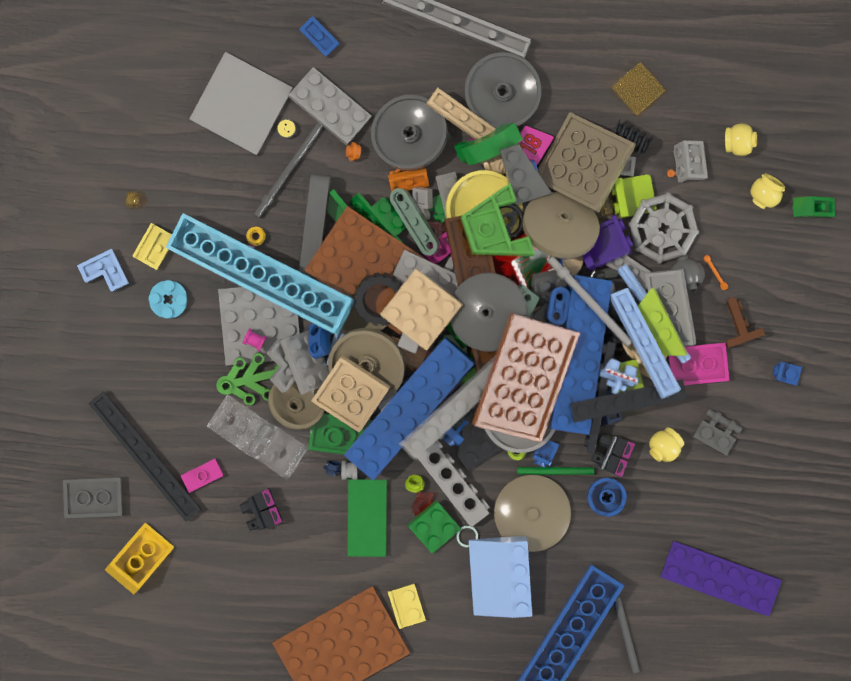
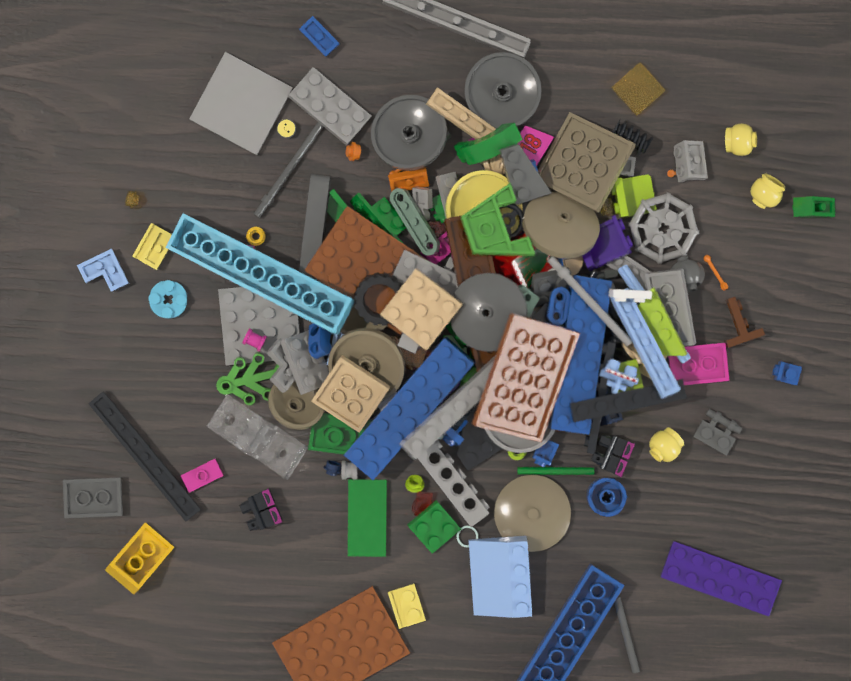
none -> white plate [609,289,652,302]

